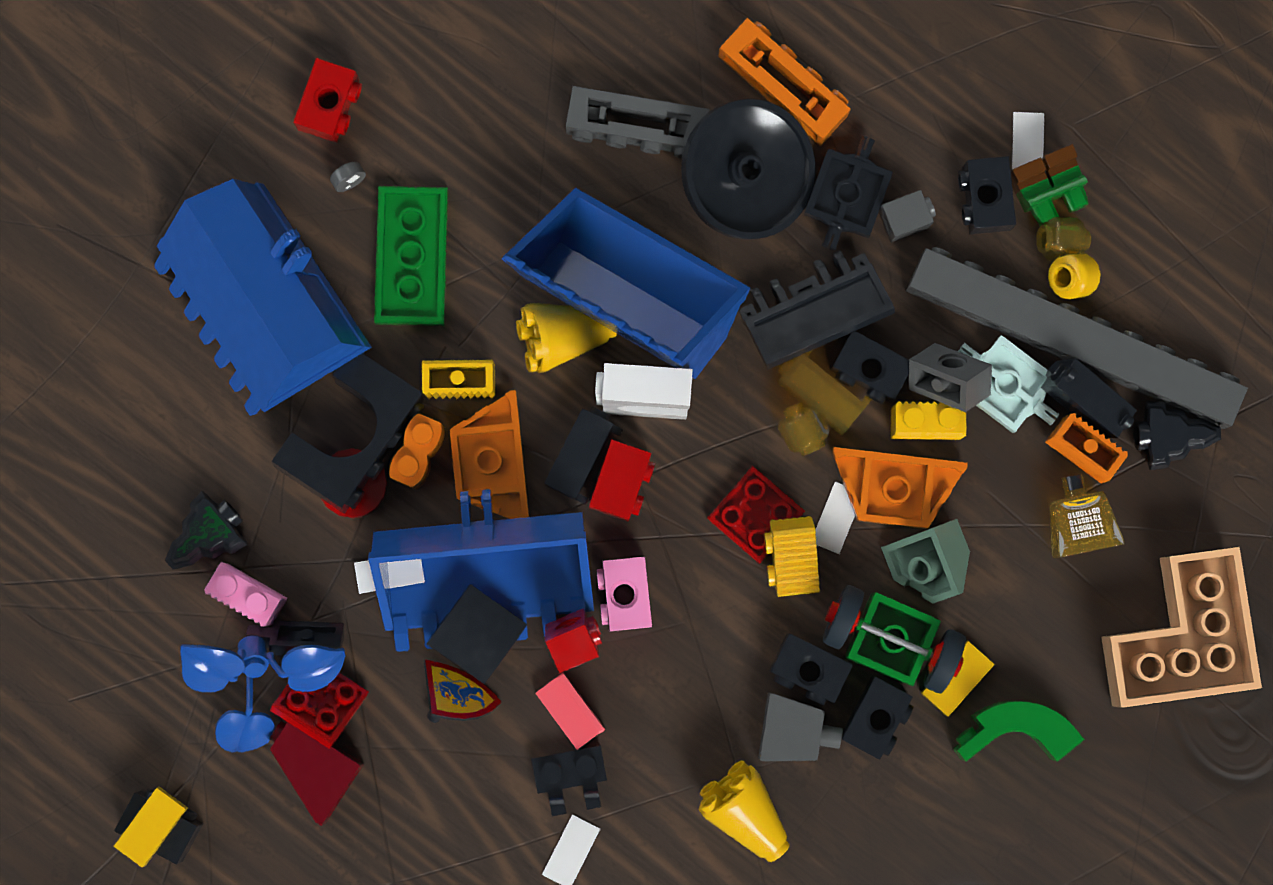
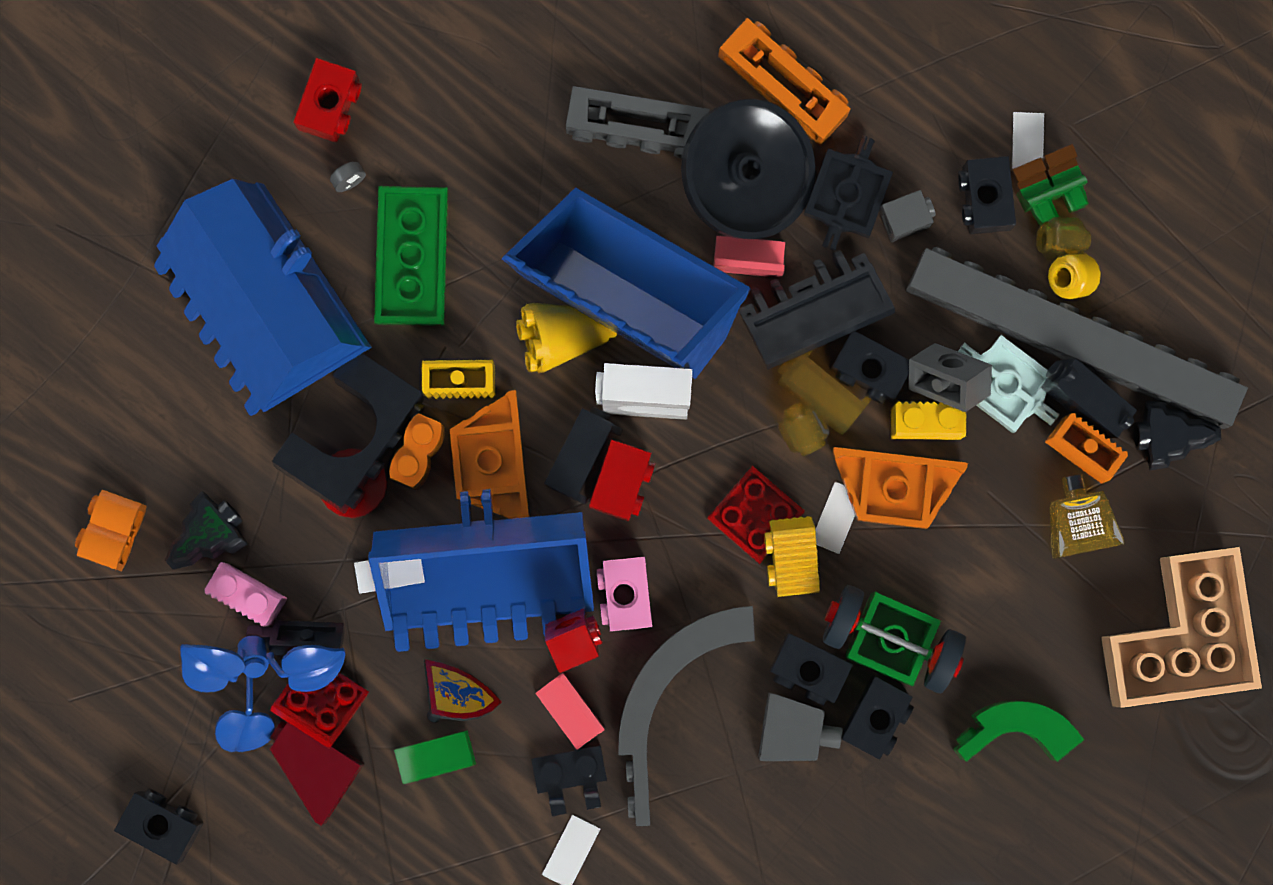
yellow tile [113,787,188,868] -> none
black slope [426,584,528,684] -> none
yellow cone [699,760,790,862] -> none
sand green slope [881,519,970,604] -> none
yellow tile [921,641,995,717] -> none
none -> orange brick [75,490,147,571]
none -> green slope [394,730,476,784]
none -> dark grey arch [618,606,755,826]
none -> coral panel [713,236,785,278]

